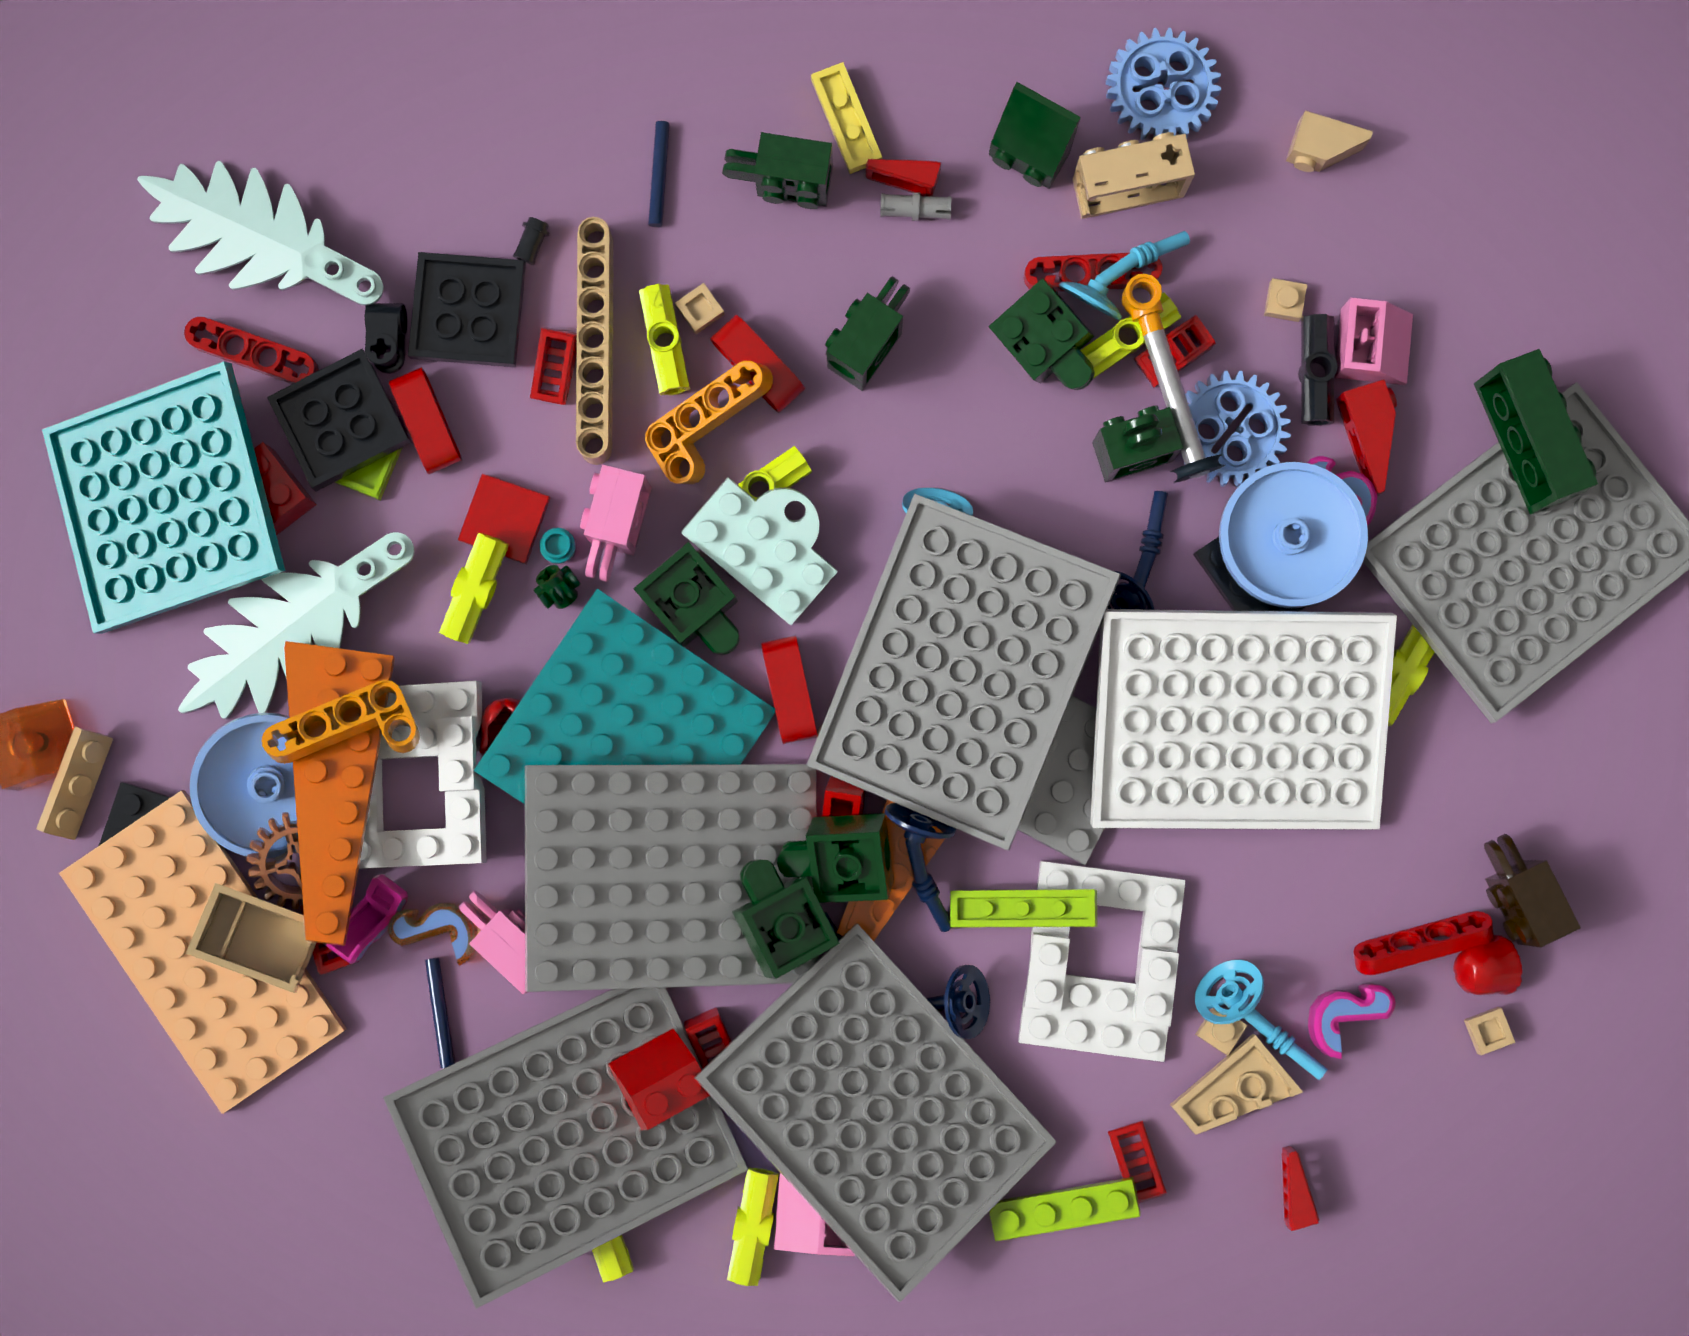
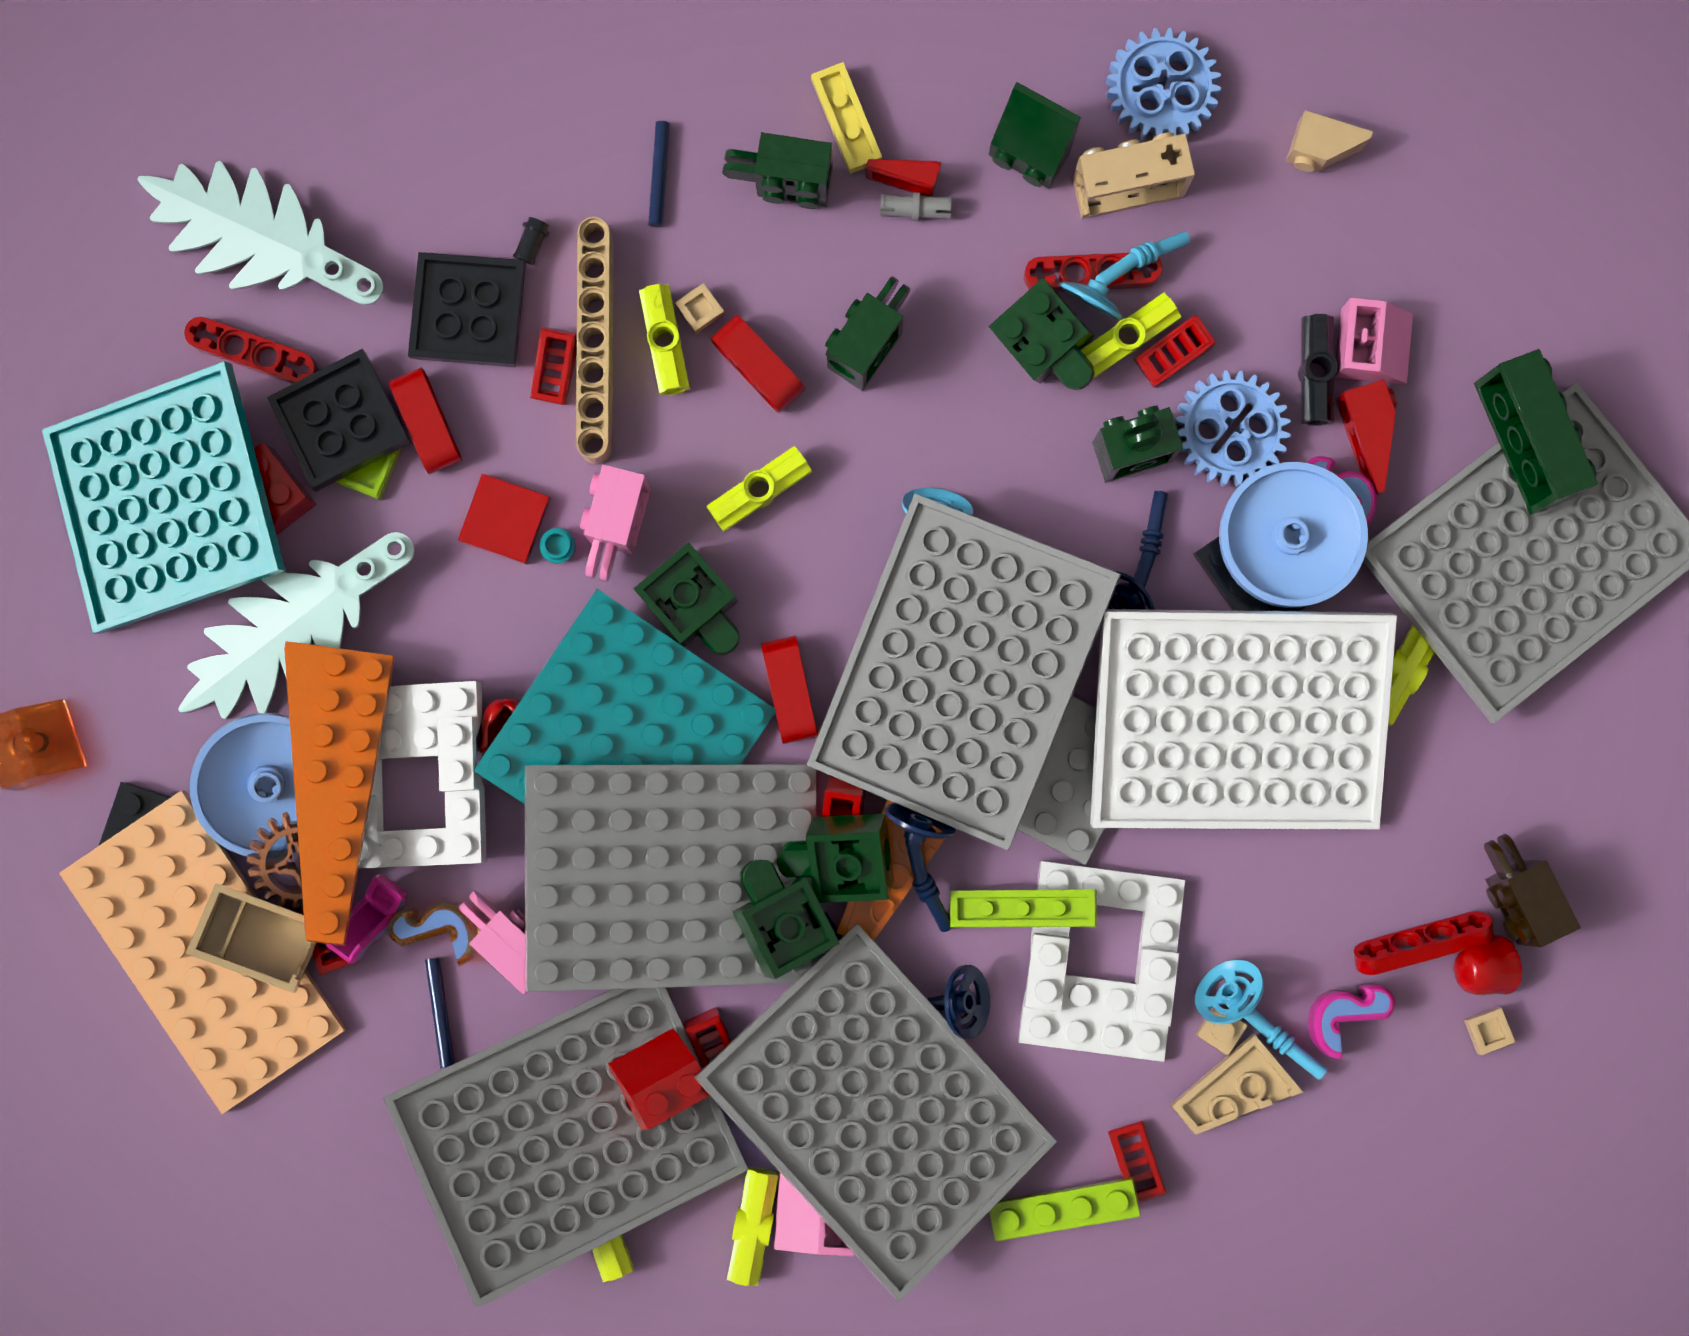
tan plate [36,726,113,840] -> none
light orange beam [261,680,420,764] -> none
black piece [364,303,408,374] -> none
neon yellow piece [439,533,509,644] -> none
dark green gear [534,565,581,609] -> none
light orange beam [645,361,773,484] -> none
light aqua plate [681,477,838,625] -> none
piece [1122,274,1225,483] -> none
tan plate [1264,278,1307,322] -> none
red slope [1282,1146,1320,1231] -> none

